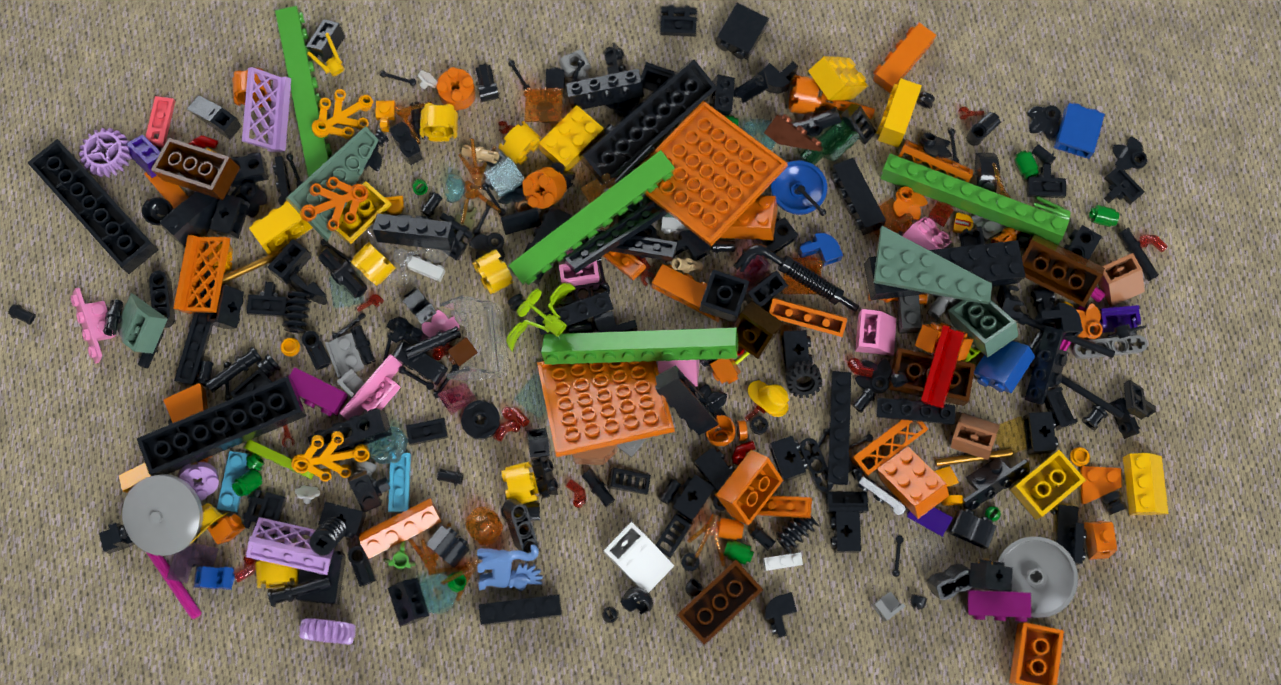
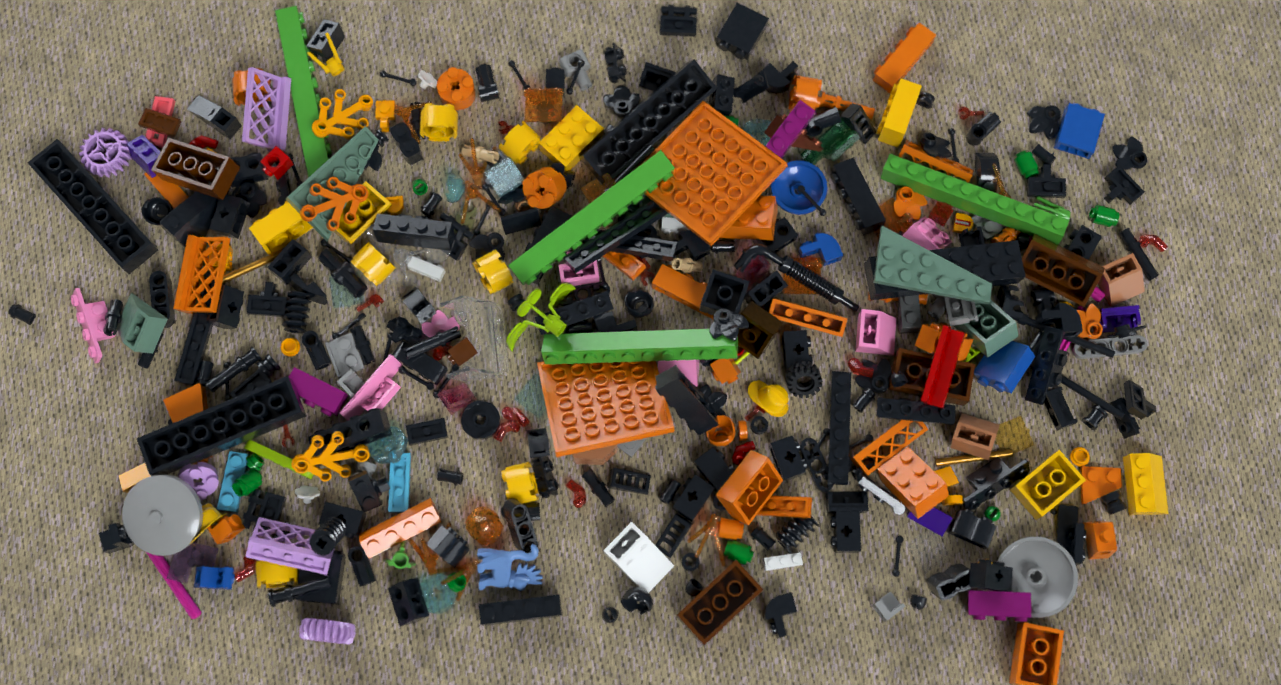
black brick [567,69,644,110] -> none
yellow brick [808,56,868,100] -> none
black brick [1023,412,1058,455] -> none
none -> reddish brown plate [138,108,182,138]
none -> red brick [260,146,294,180]
none -> black hair [624,289,654,318]
none -> black plate [710,309,749,341]
none -> magenta brick [766,100,816,158]
none -> light grey plate [944,296,978,326]

